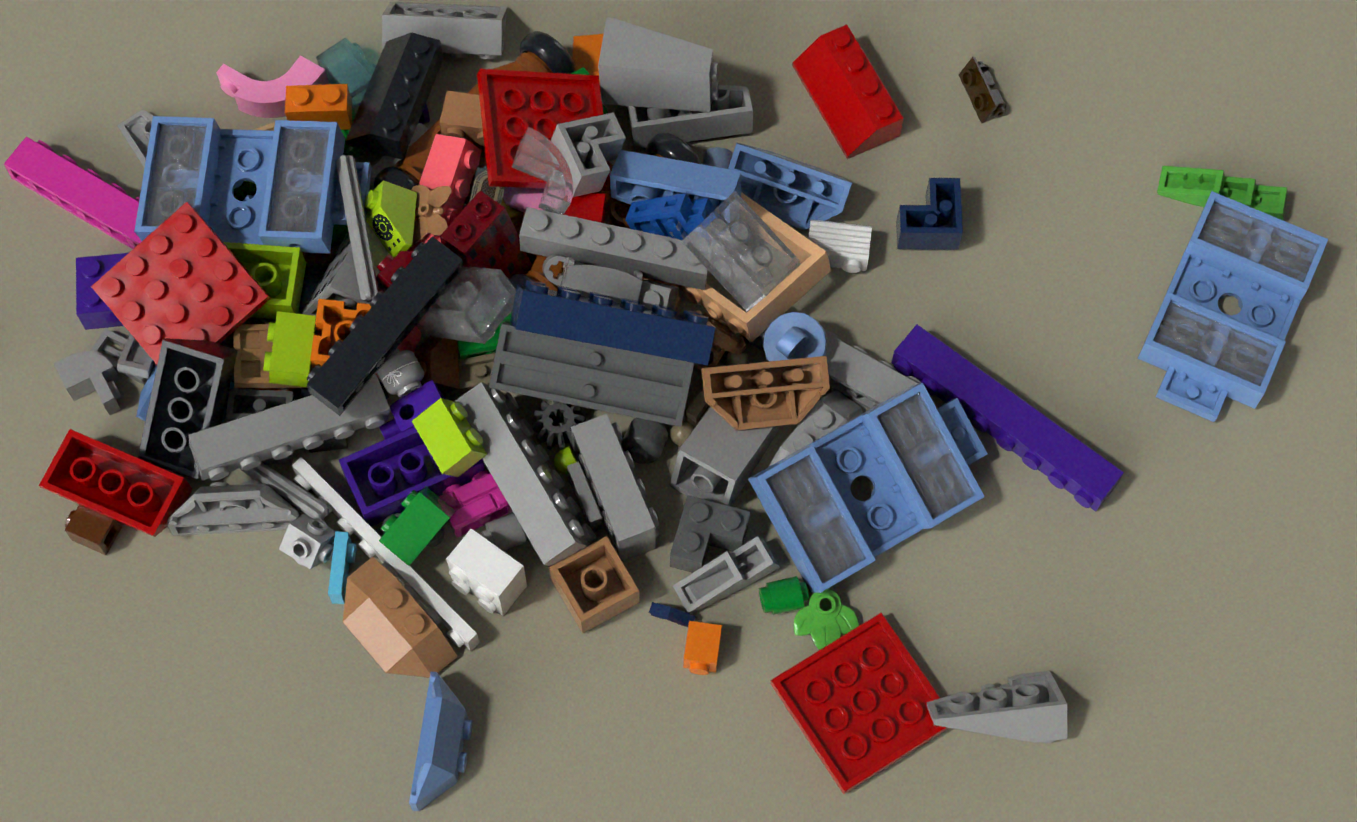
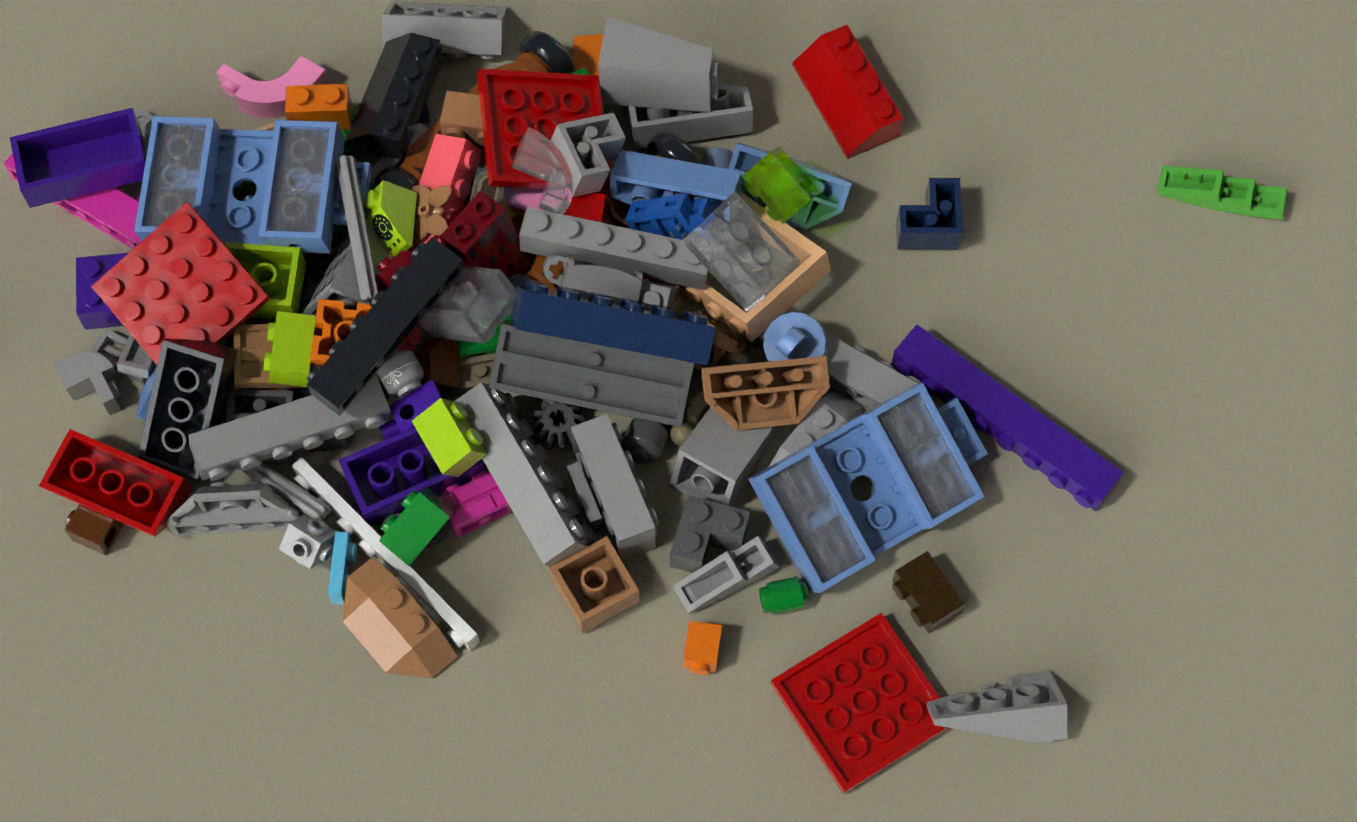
clear light blue brick [316,38,376,108] -> none
medium blue wedge [409,671,472,811] -> none
white brick [446,529,527,616] -> none
light grey brick [482,513,528,551] -> none
lime hinge [554,446,577,474] -> none
dark blue tile [649,602,696,627] -> none
bright green plate [793,589,859,650] -> none
white brick [808,219,872,273] -> none
dark brown hinge [958,57,1006,123] -> none
medium blue piece [1137,191,1328,422] -> none
none -> dark purple piece [9,108,147,208]
none -> clear neon green brick [742,146,820,224]
none -> dark brown brick [892,551,965,634]

